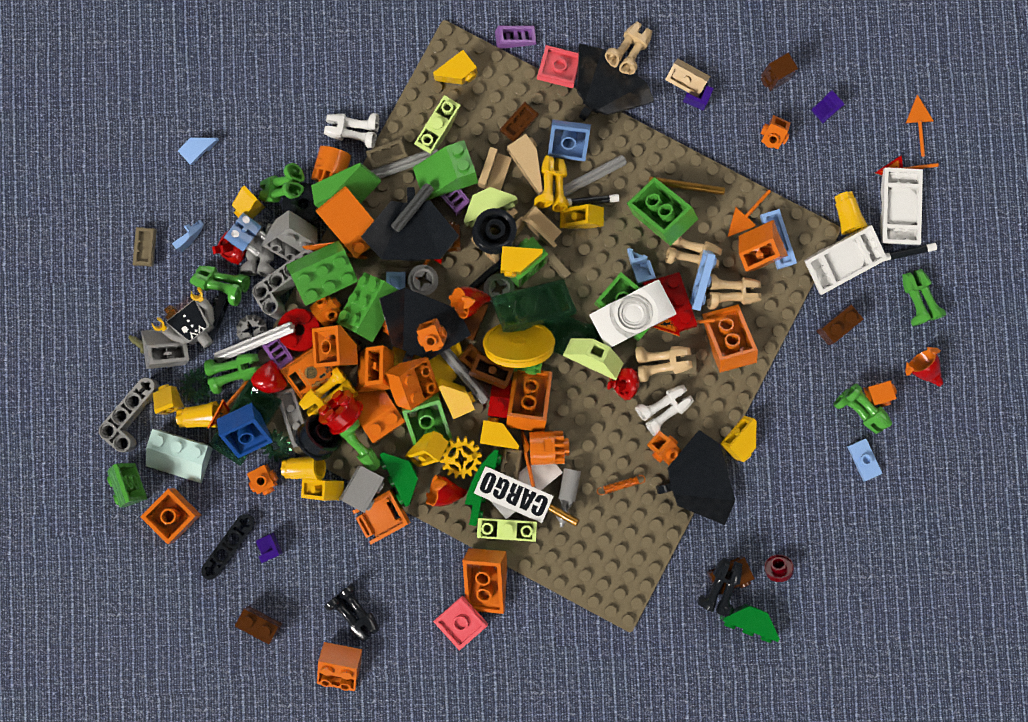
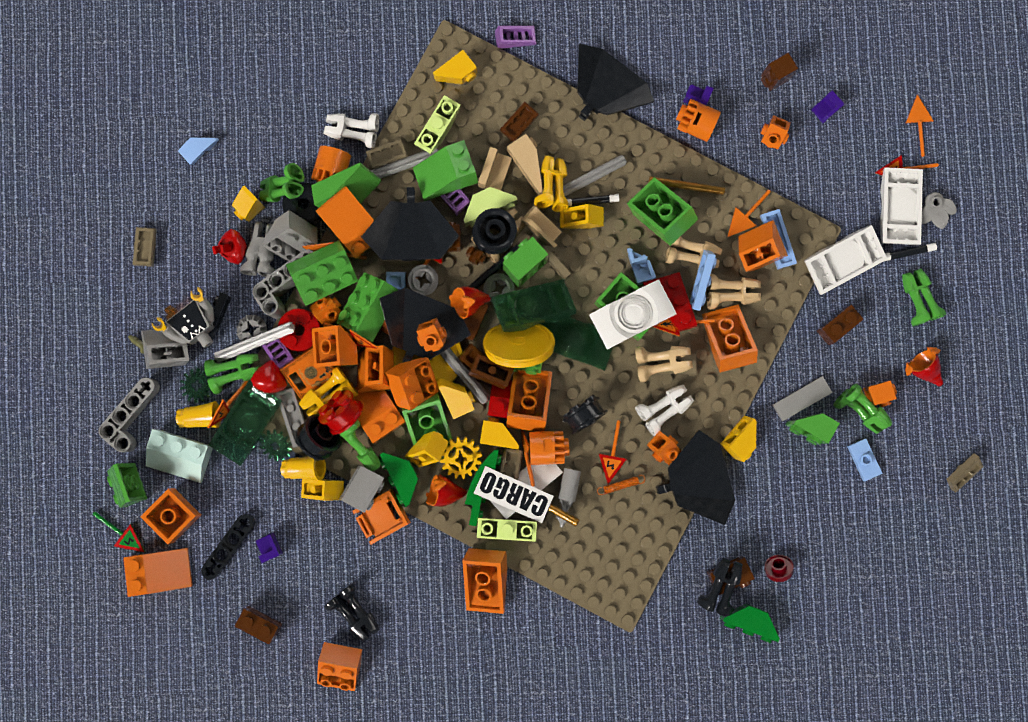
yellow slope [153,384,184,415] -> none
light blue slope [172,220,204,253] -> none
bright green piece [190,266,250,306] -> none
blue slope [217,403,273,458] -> none
medium blue piece [224,213,267,257] -> none
orange brick [247,464,278,496] -> none
dark grey axle [391,183,434,232] -> none
coral plate [433,595,488,650] -> none
yellow slope [501,246,543,277] -> none
coral plate [537,45,578,88] -> none
medium blue brick [548,119,591,161] -> none
yellowish green slope [563,338,623,380] -> none
tan piece [605,21,652,75] -> none
red piece [607,368,640,400] -> none
tan panel [665,59,710,98] -> none
yellow plant [834,191,868,235] -> none
none -> piece [93,512,145,552]
none -> orange slope [124,548,193,597]
none -> orange piece [324,323,378,349]
none -> reddish brown plate [466,246,487,266]
none -> black wheel [563,395,608,435]
none -> piece [599,420,627,484]
none -> orange gear [676,99,721,142]
none -> light grey tile [772,376,833,421]
none -> bright green slope [785,413,840,445]
none -> light grey plate [922,192,957,229]
none -> dark tan plate [946,453,983,492]

